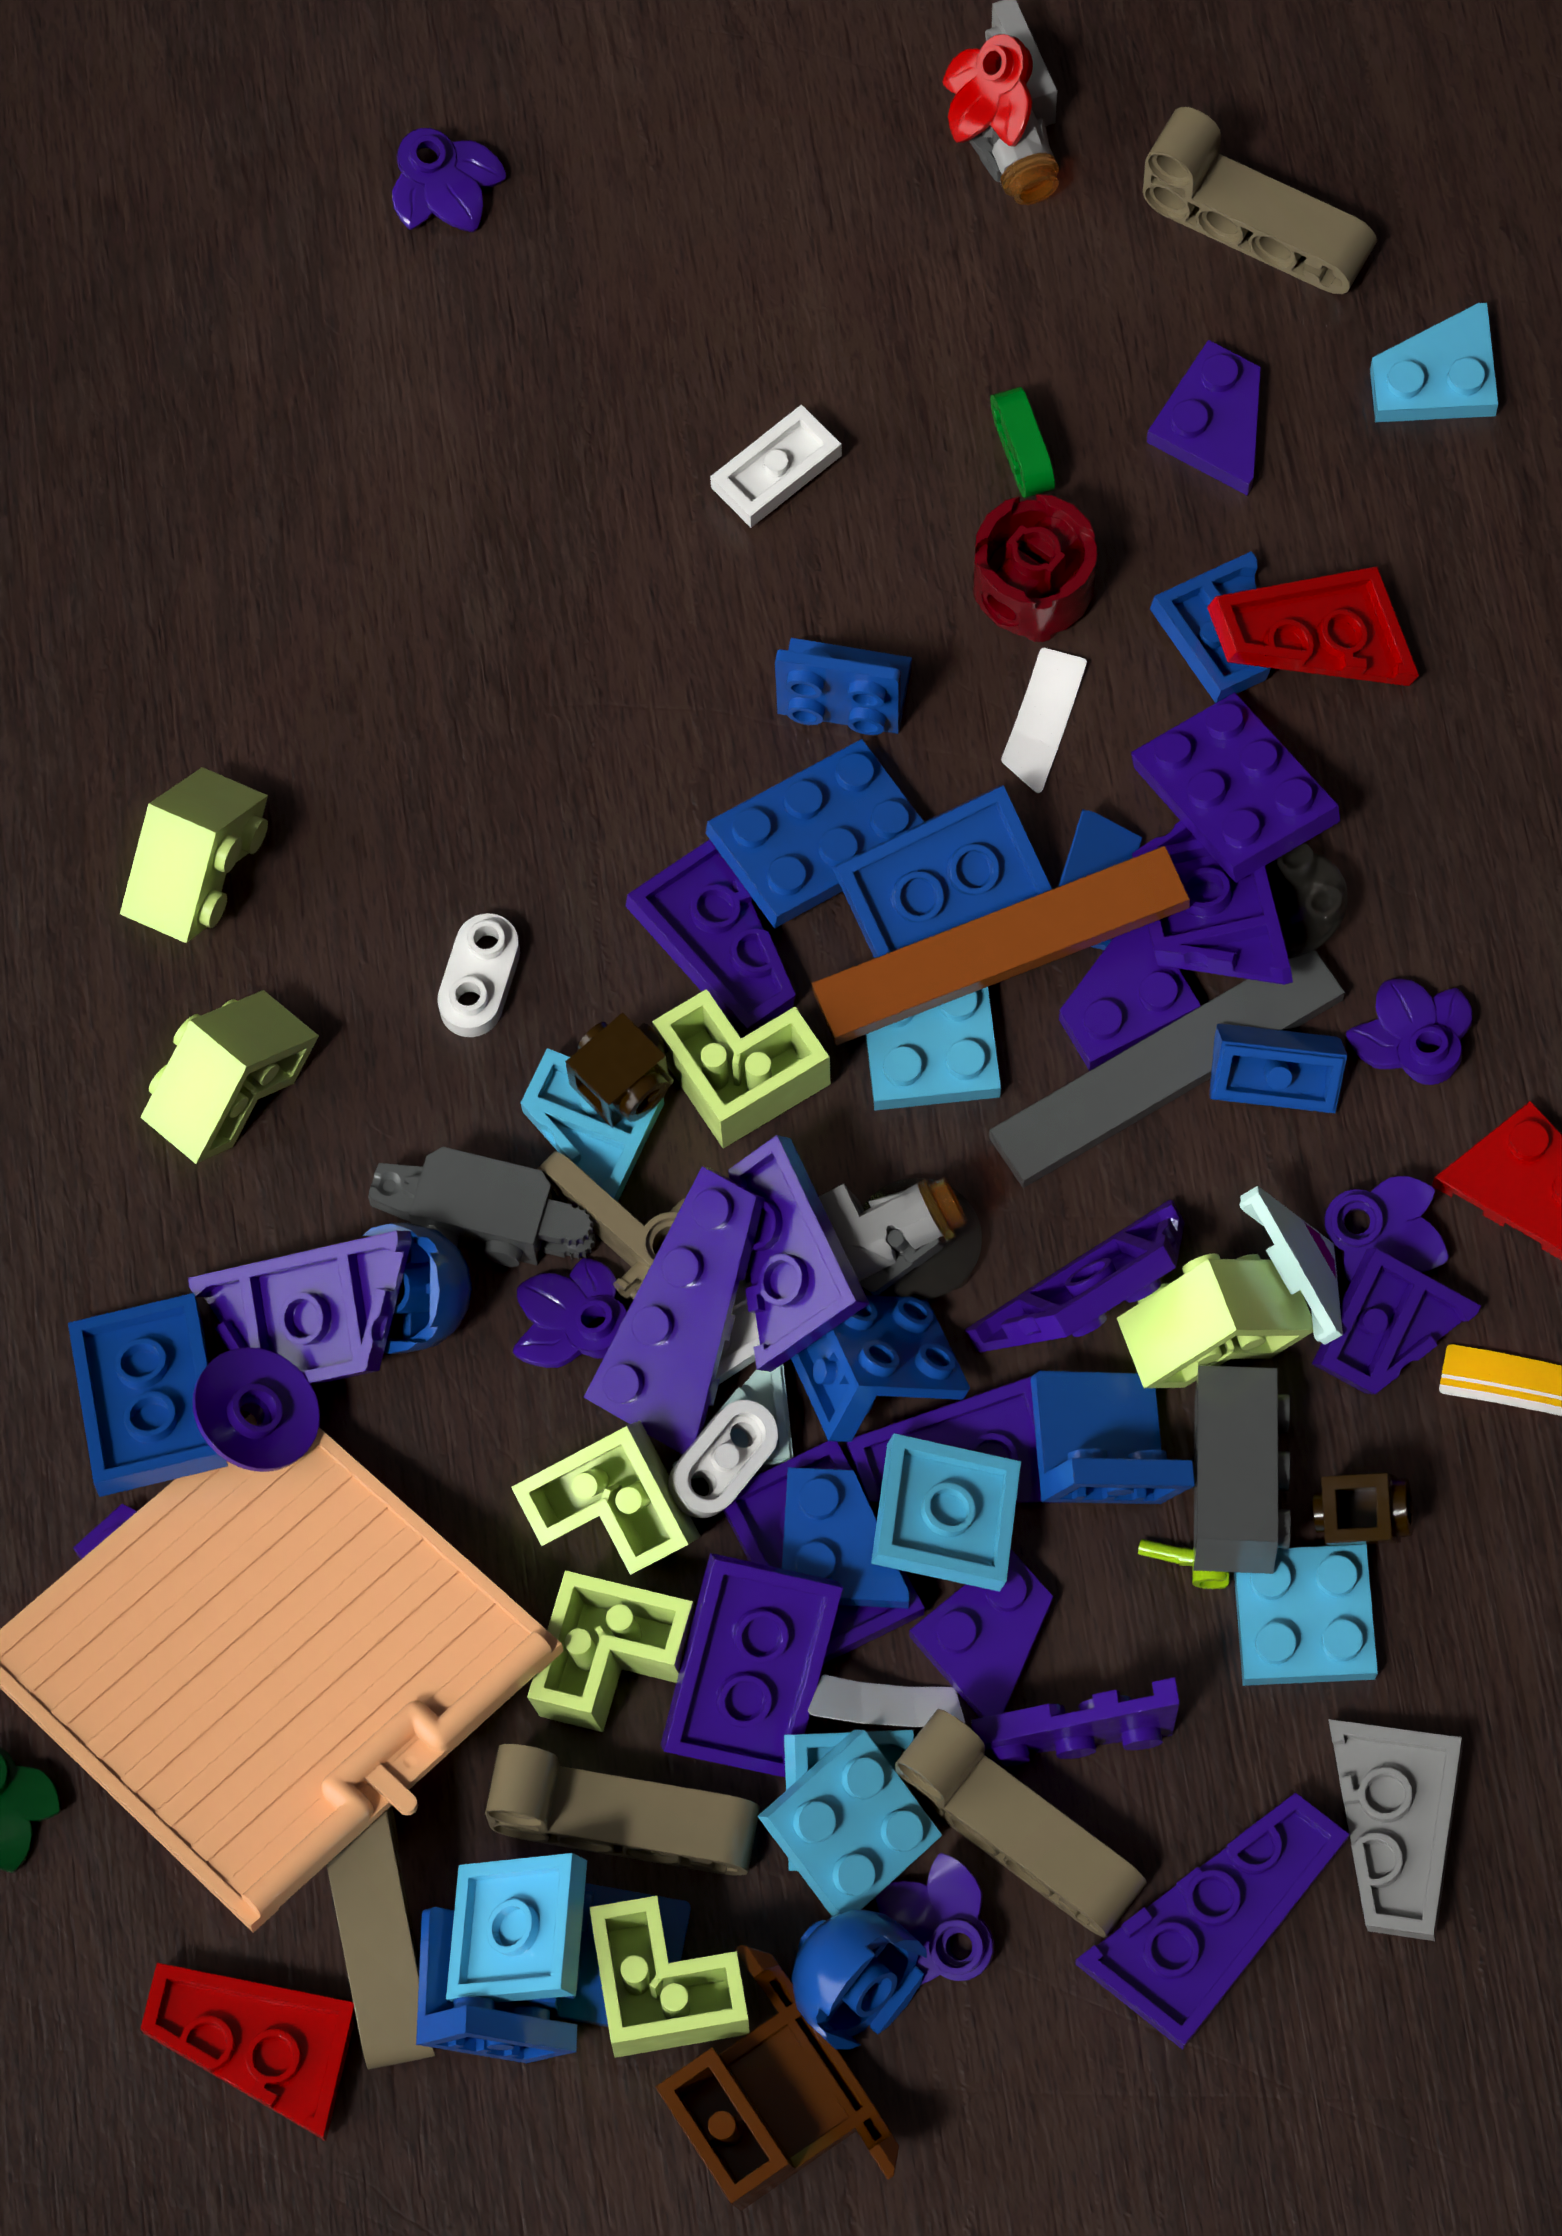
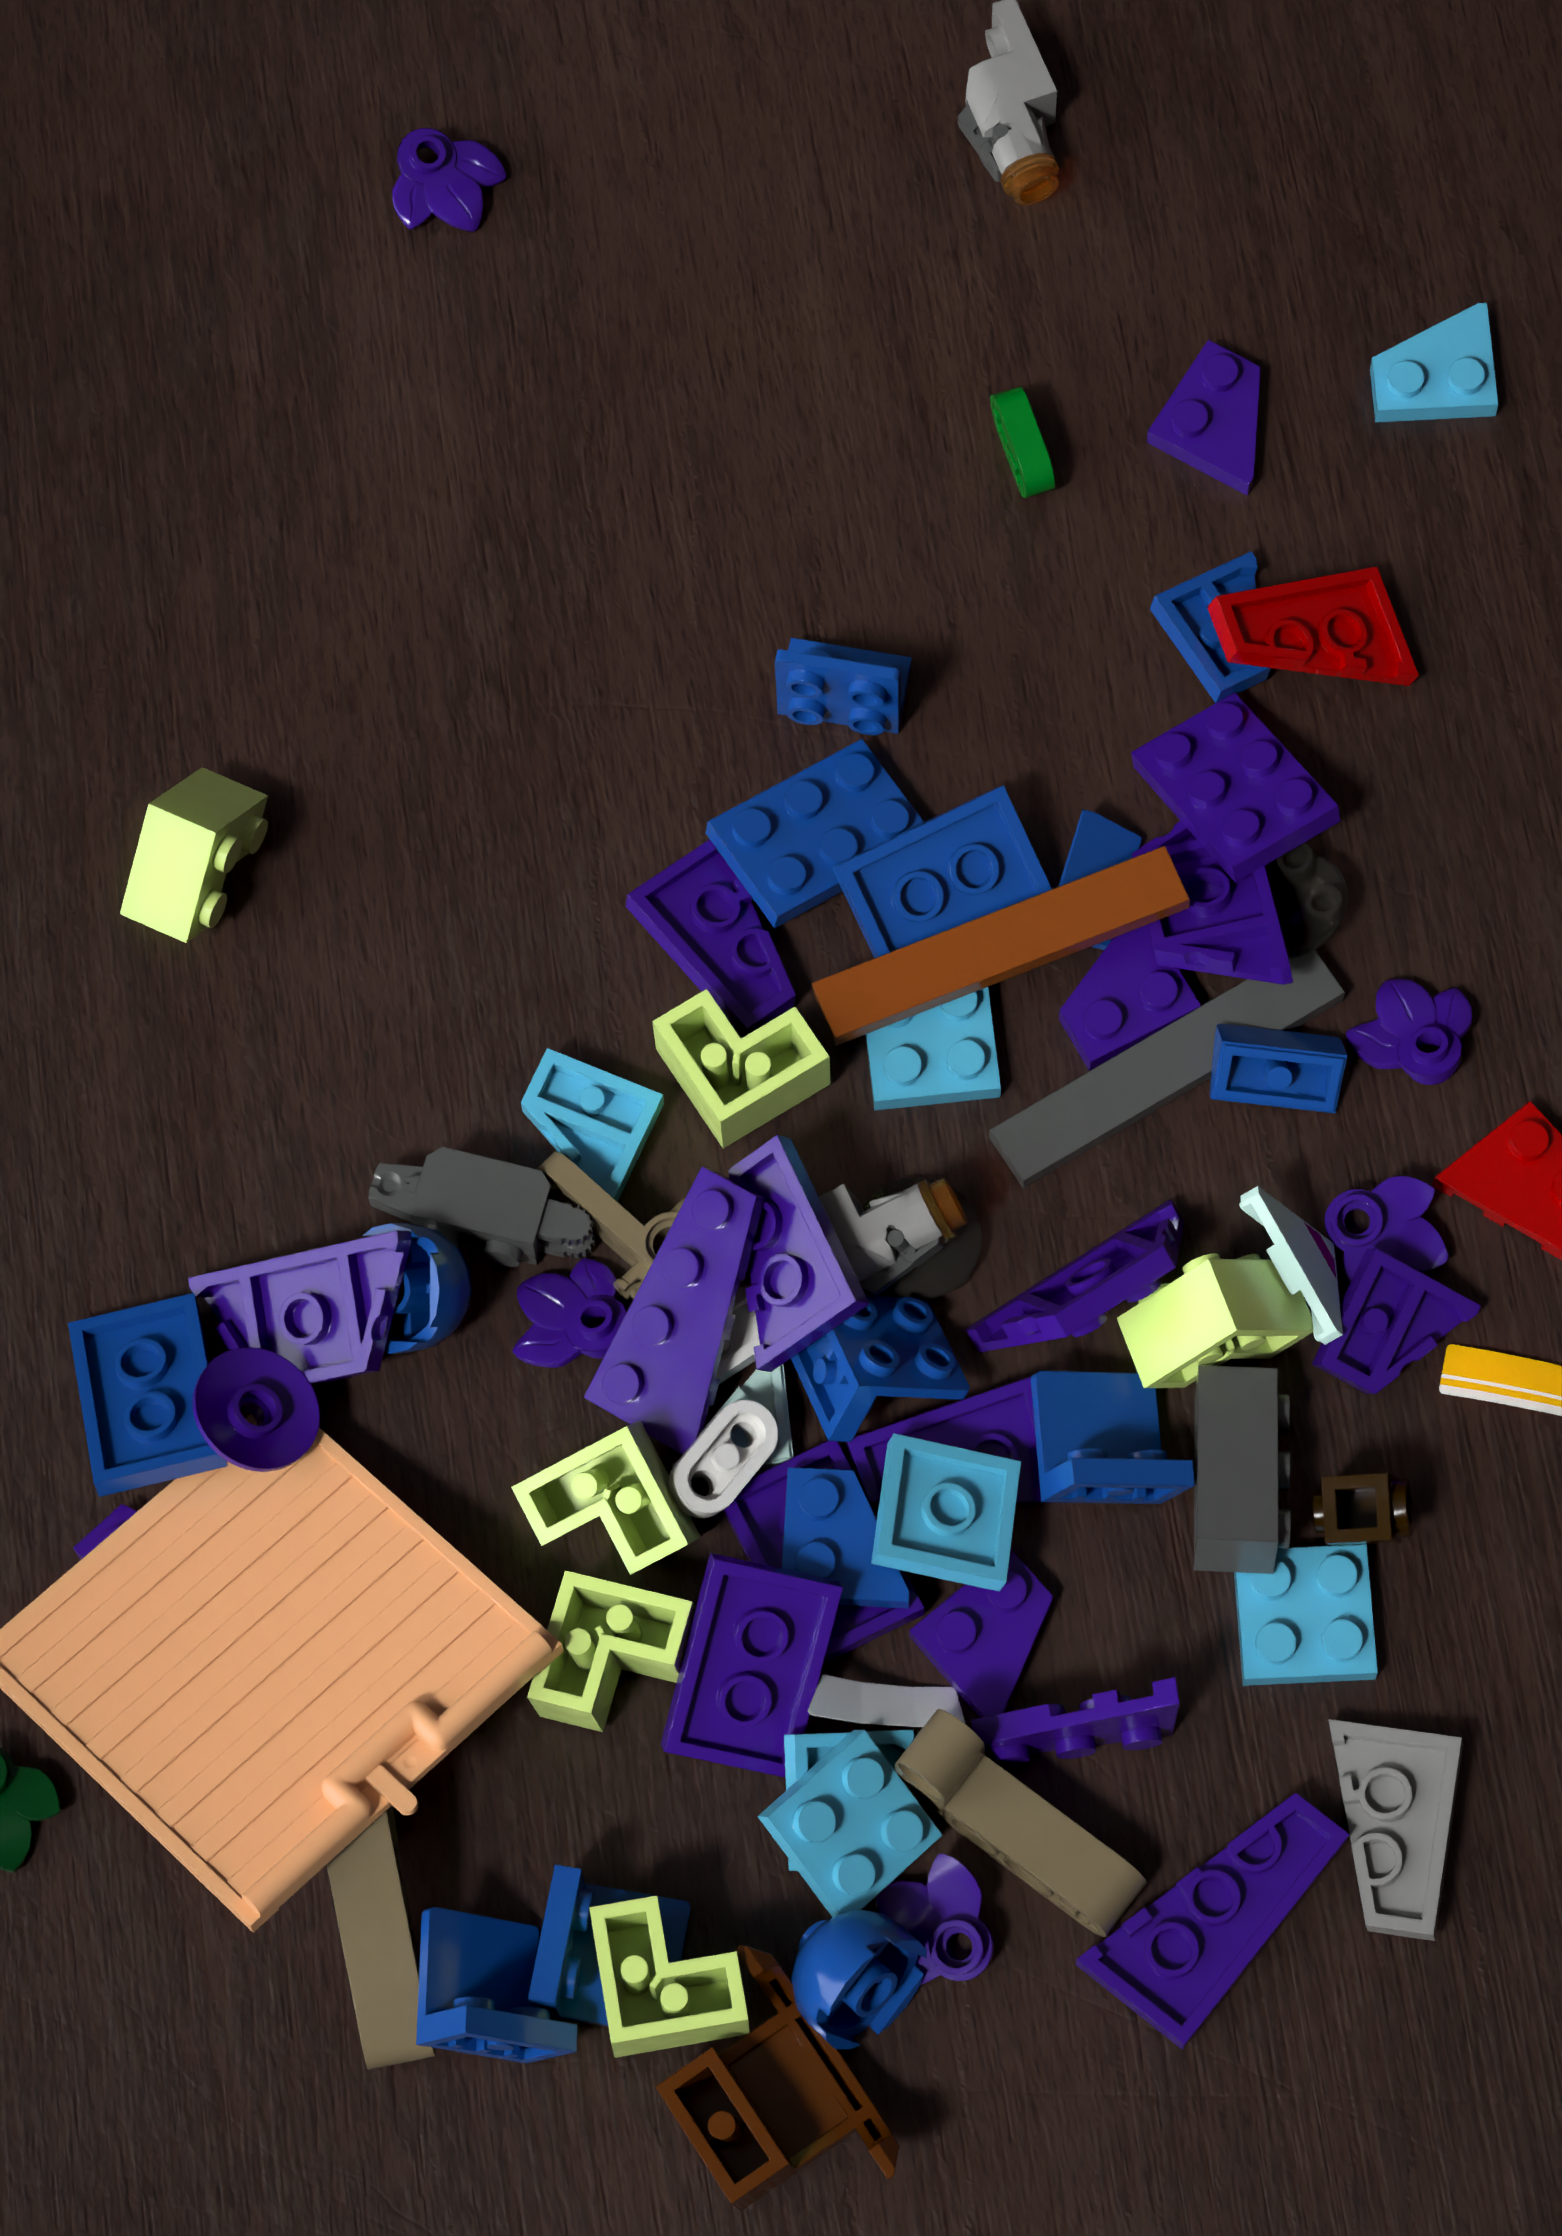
yellowish green brick [140,990,319,1164] -> none
red wing [140,1963,356,2141] -> none
white plate [437,913,520,1037] -> none
medium azure plate [446,1853,587,2003] -> none
dark tan beam [485,1744,760,1875] -> none
dark brown brick [565,1012,674,1128] -> none
white plate [710,405,842,528] -> none
red plate [942,34,1033,147] -> none
dark red brick [973,494,1097,642] -> none
white sticker [1001,648,1087,793] -> none
lime hand [1138,1539,1229,1589] -> none
dark tan beam [1143,107,1377,294] -> none

